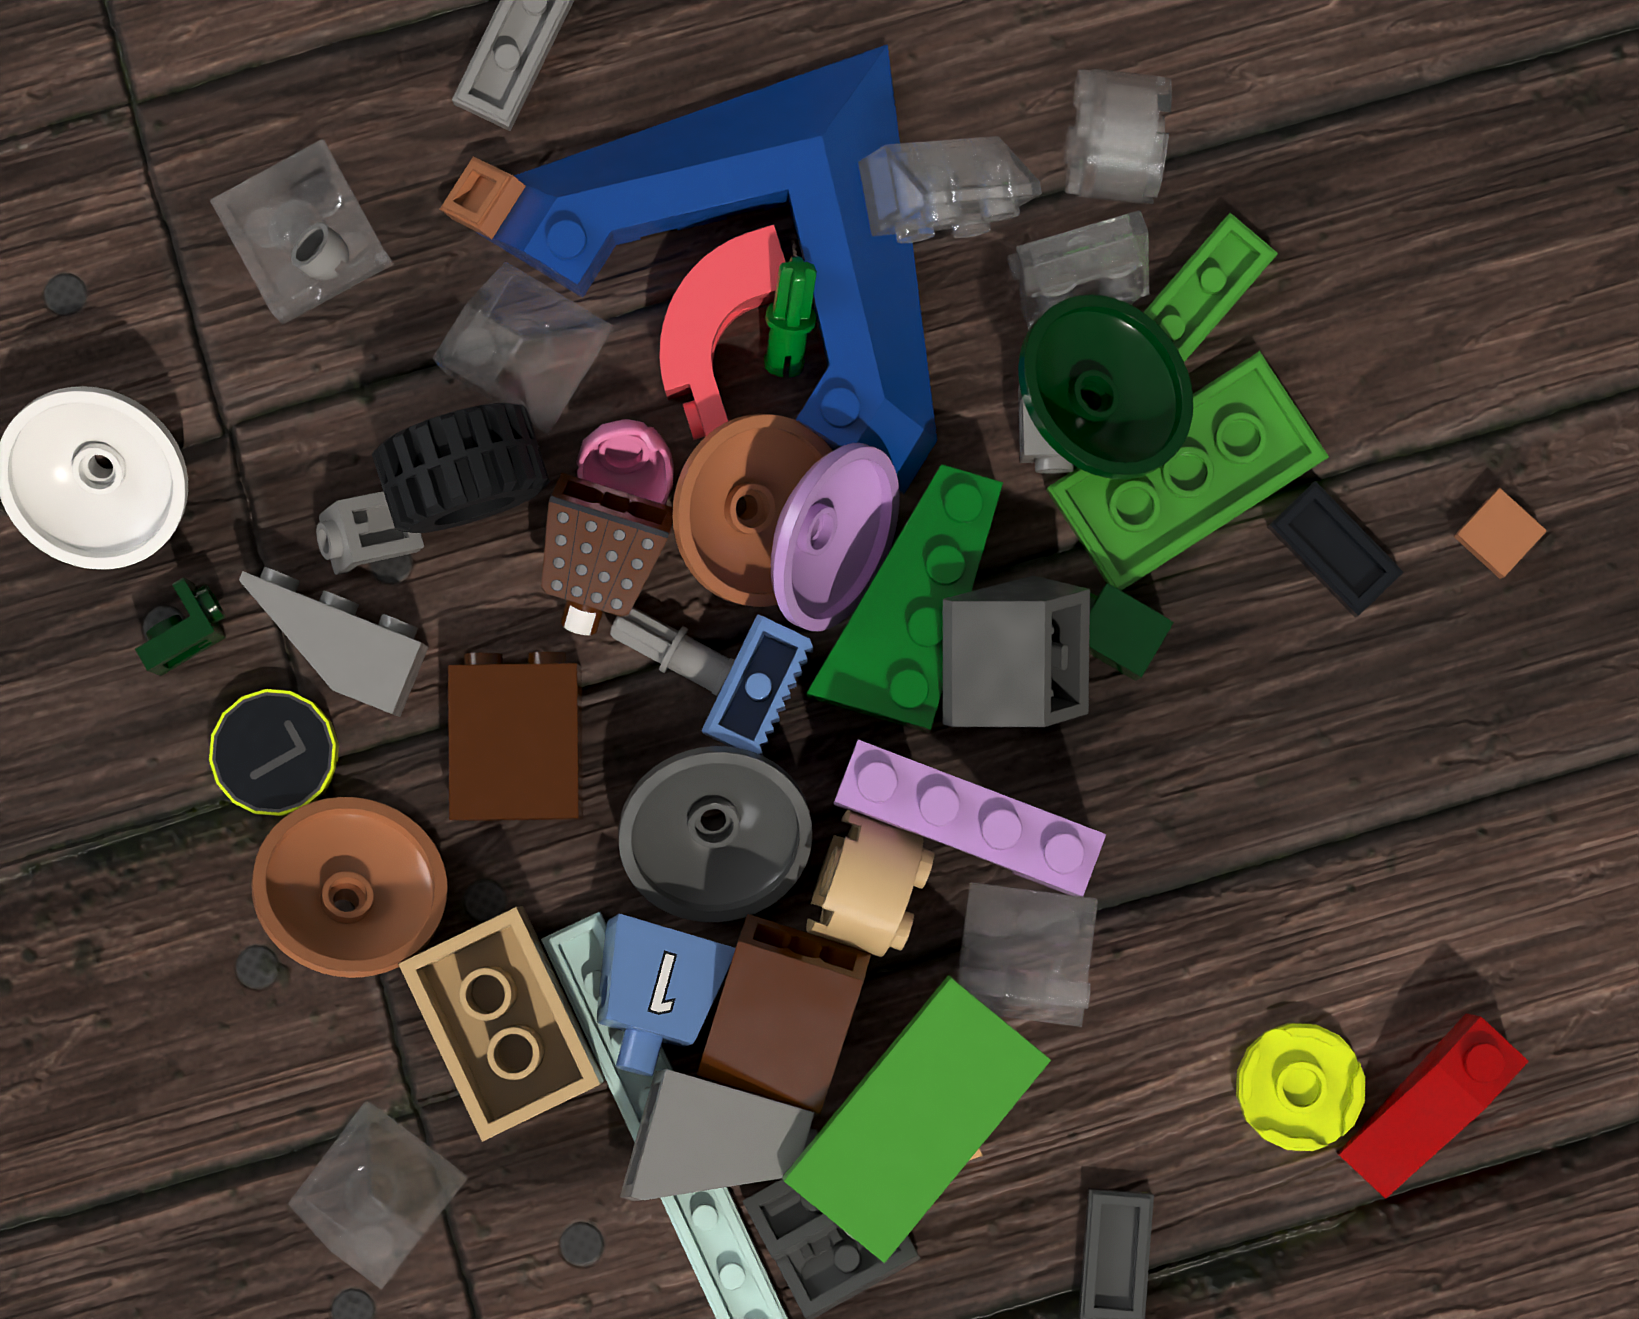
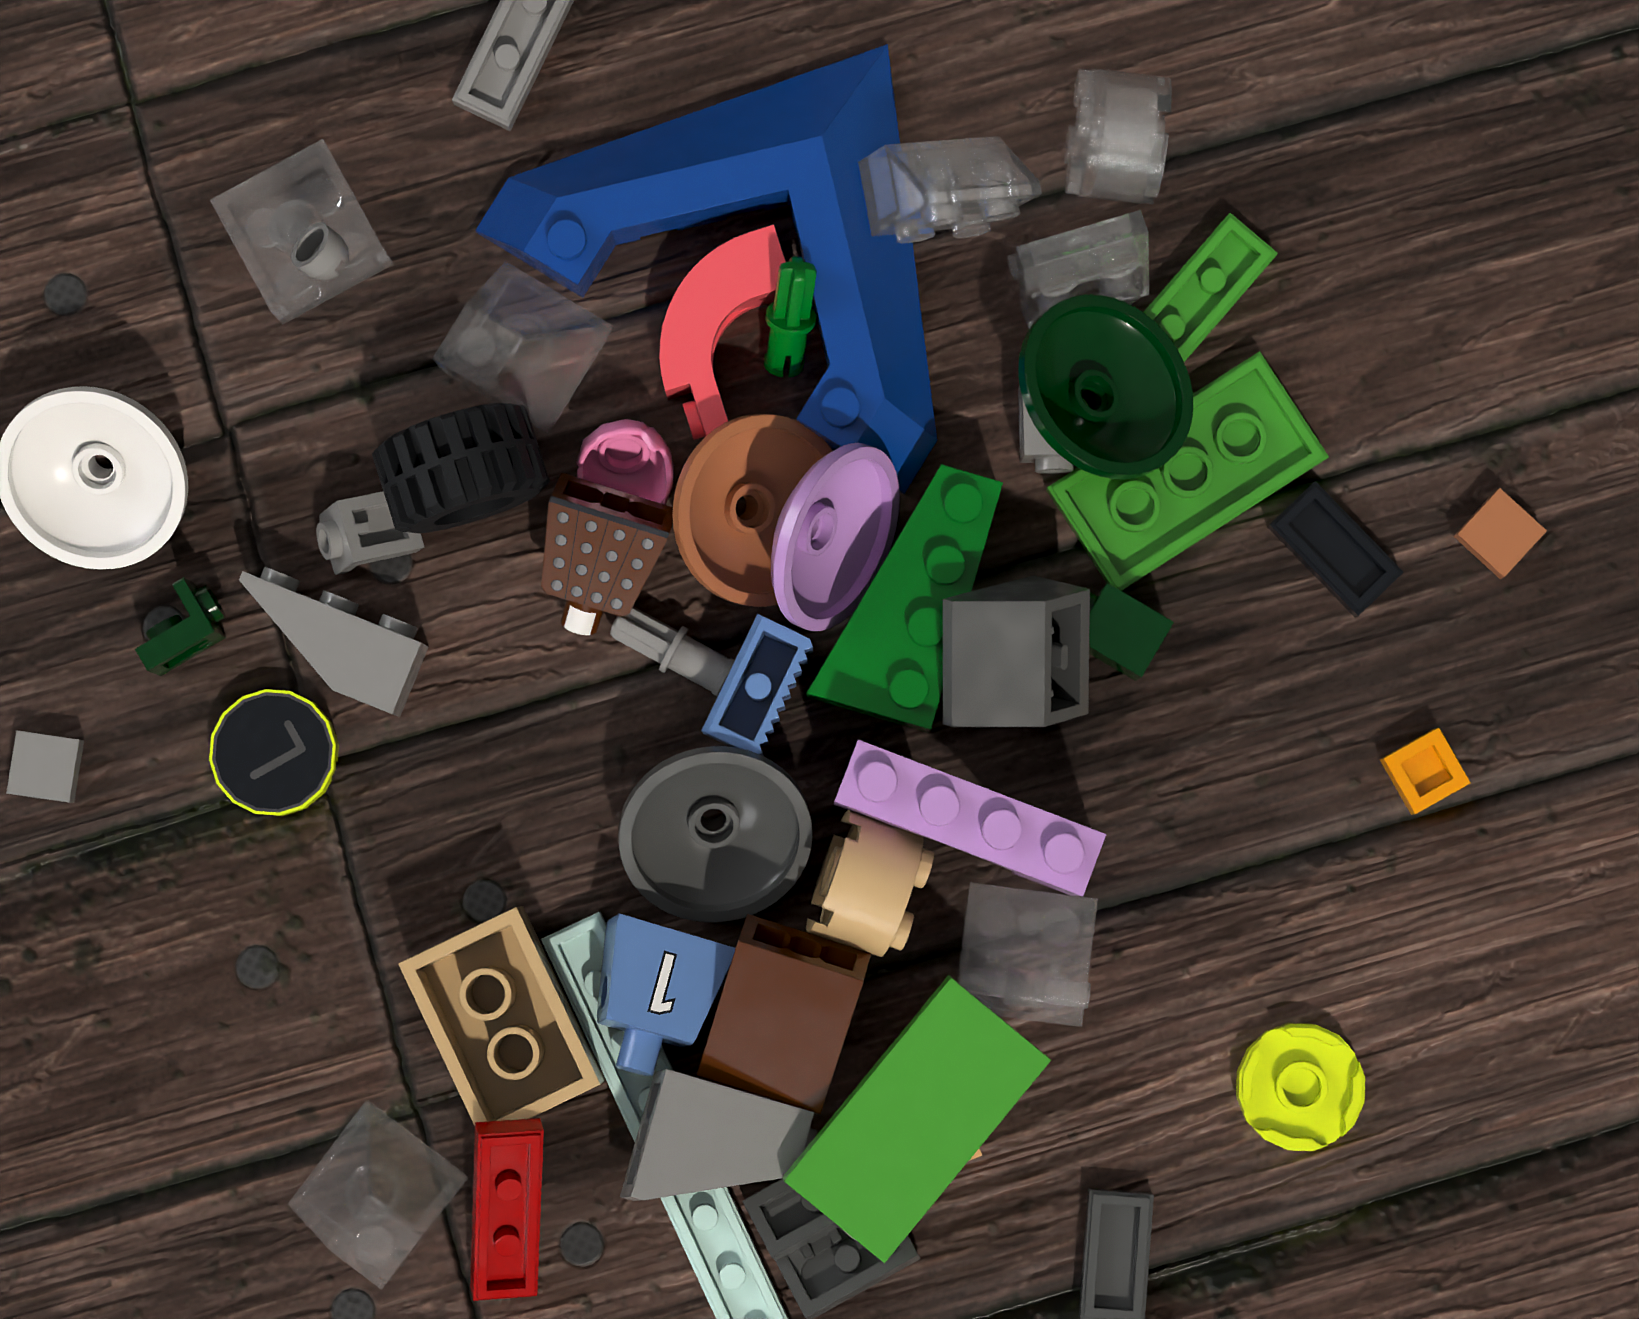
nougat dish [251,797,448,978] -> none
nougat tile [440,156,526,239] -> none
reddish brown brick [448,652,583,821] -> none
red slope [1337,1013,1529,1199] -> none
none -> light grey tile [6,730,84,803]
none -> red tile [470,1118,544,1301]
none -> light orange tile [1379,728,1470,815]

